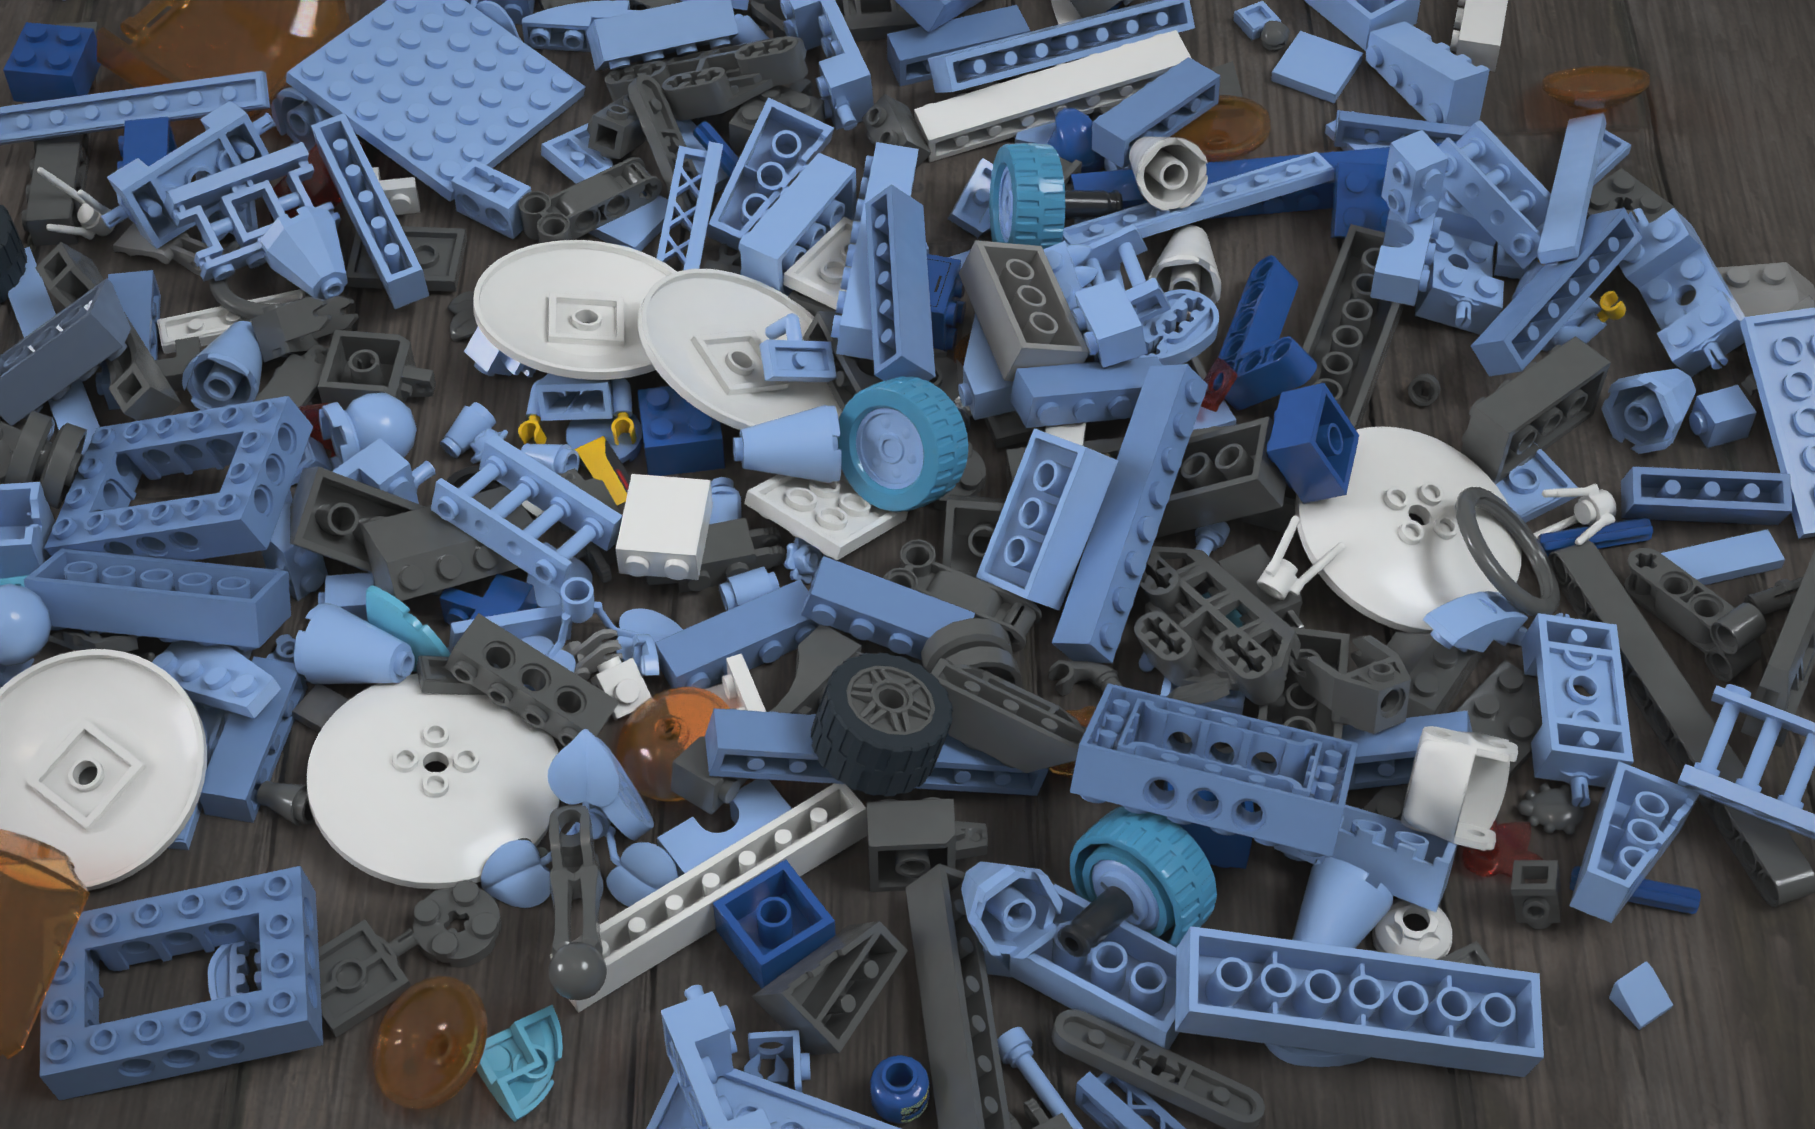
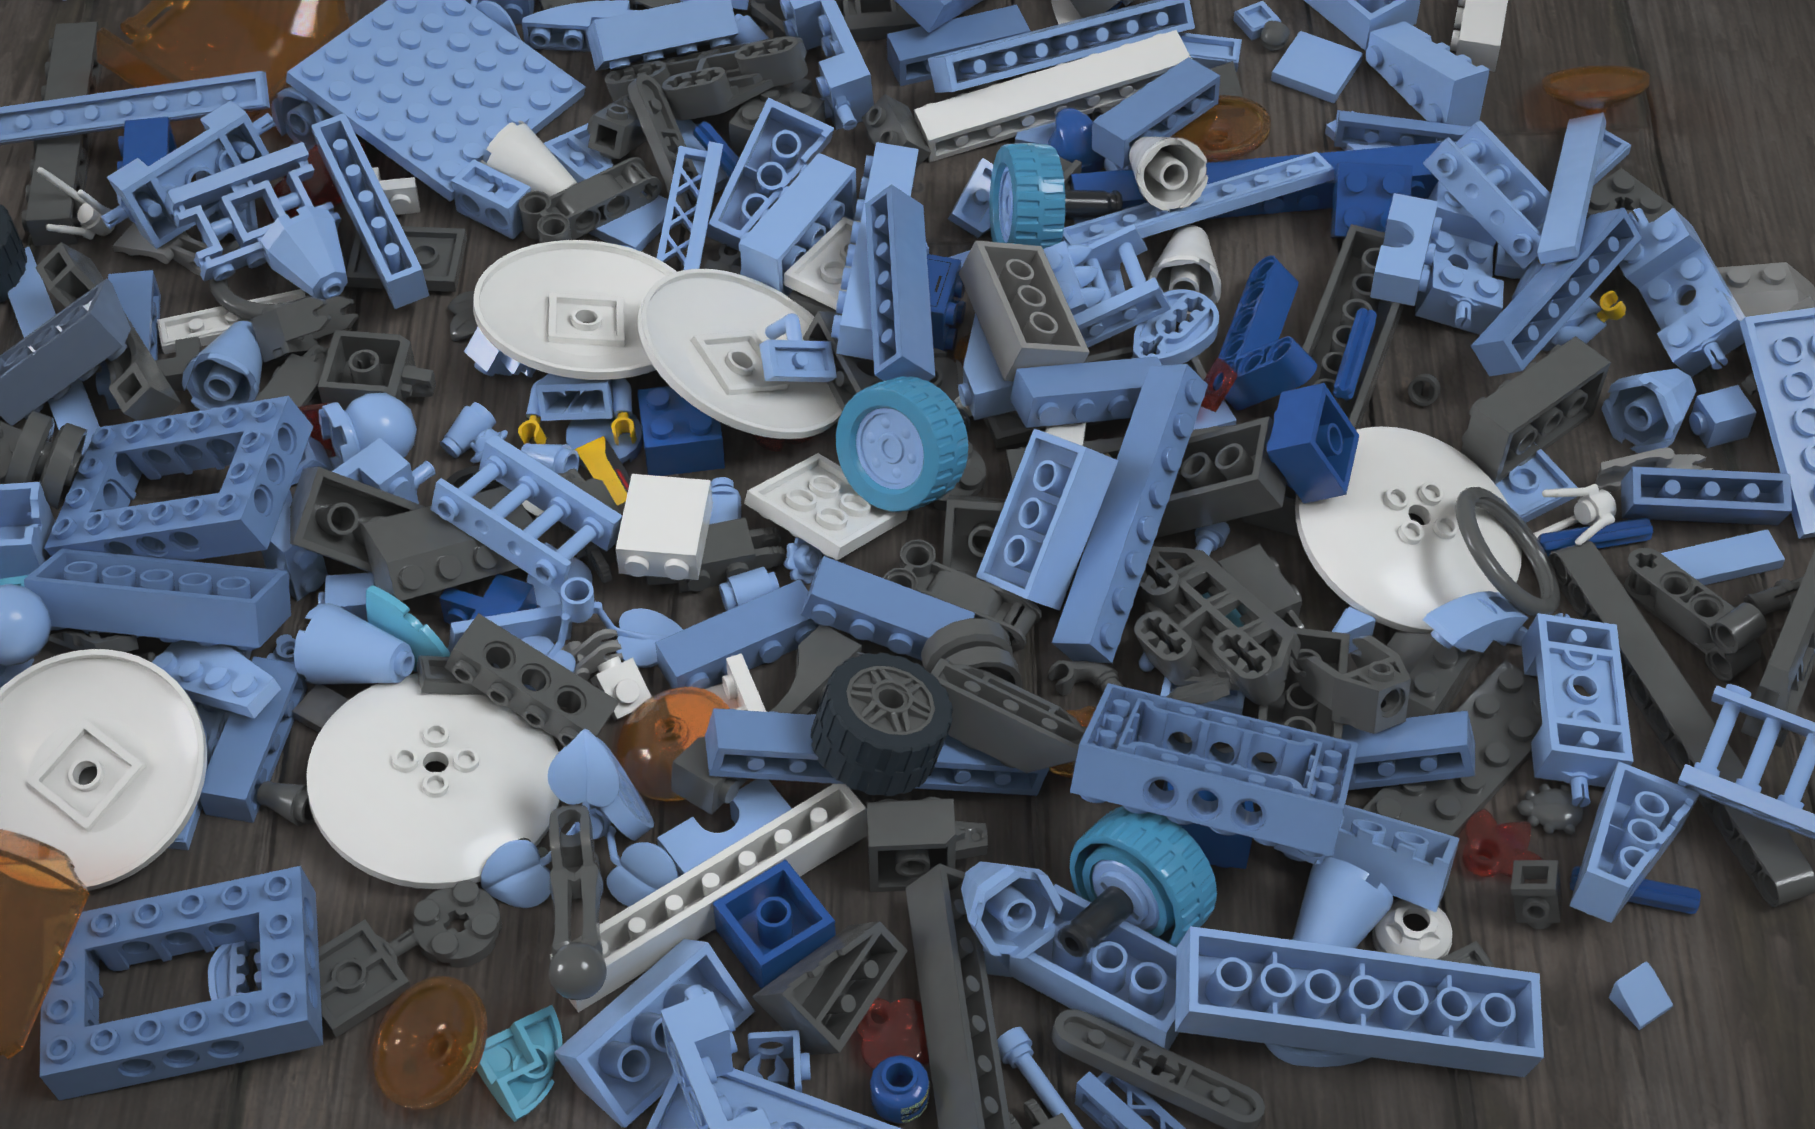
blue brick [3,22,103,103] -> none
light blue tile [633,634,659,676] -> none
light blue cone [733,405,841,483] -> none
light blue brick [1072,278,1147,368] -> none
white plant [1257,515,1345,600] -> none
light blue brick [1381,130,1448,225] -> none
white piece [1401,726,1518,851] -> none
none -> white cone [480,120,577,197]
none -> light blue slope [554,939,755,1128]
none -> clear red plate [856,998,929,1070]
none -> light blue tile [1178,32,1242,72]
none -> blue axle [1332,308,1377,401]
none -> light blue slope [1332,606,1376,654]
none -> light grey arm [1595,447,1713,491]

